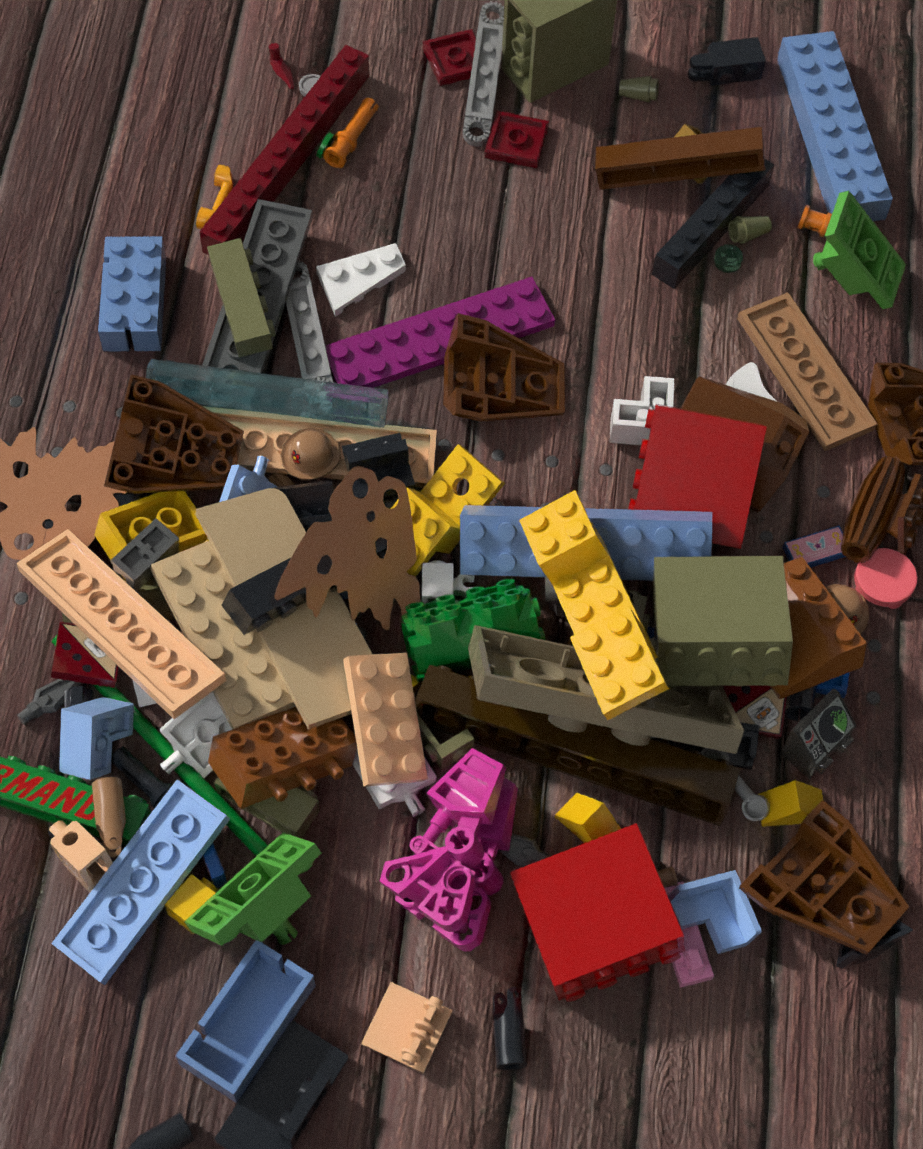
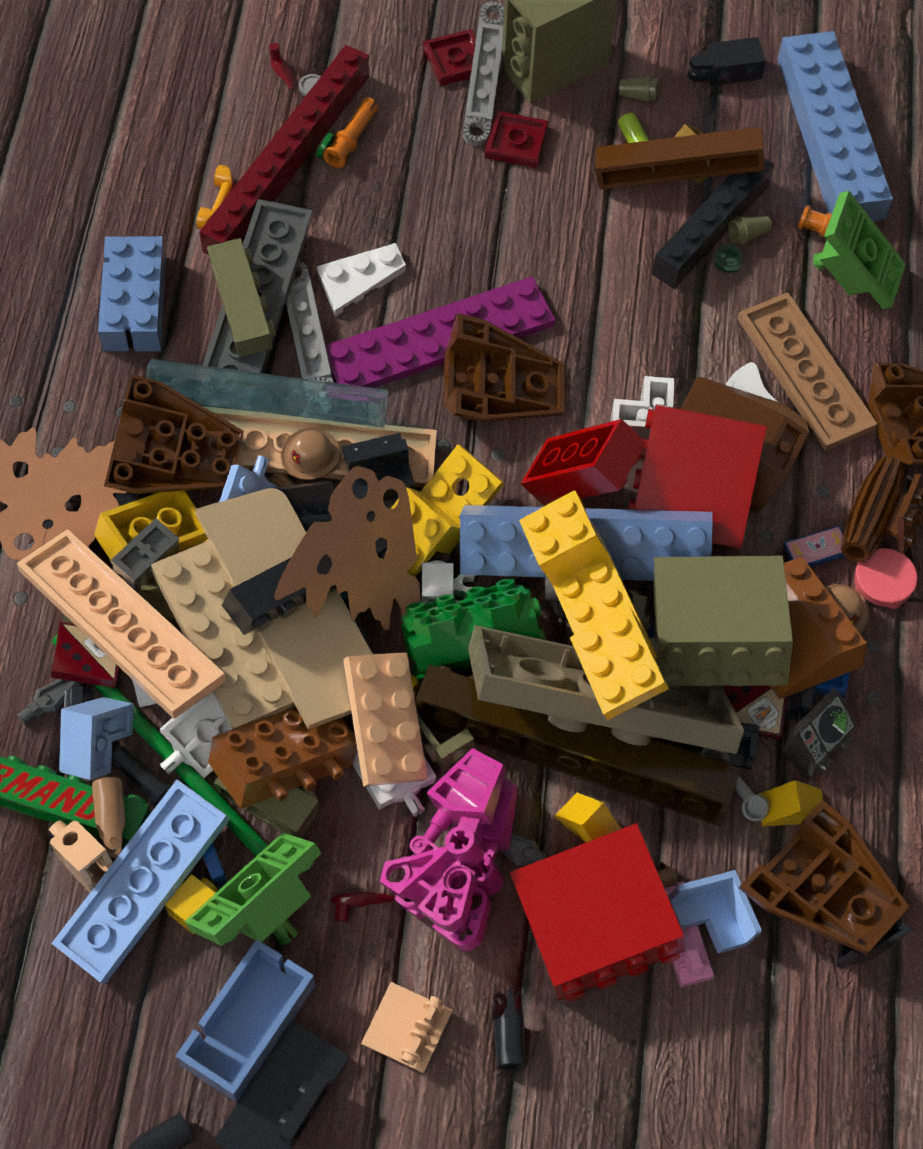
none -> dark red bar [330,892,395,923]
none -> red brick [520,419,646,506]
none -> lime cylinder [618,113,649,143]

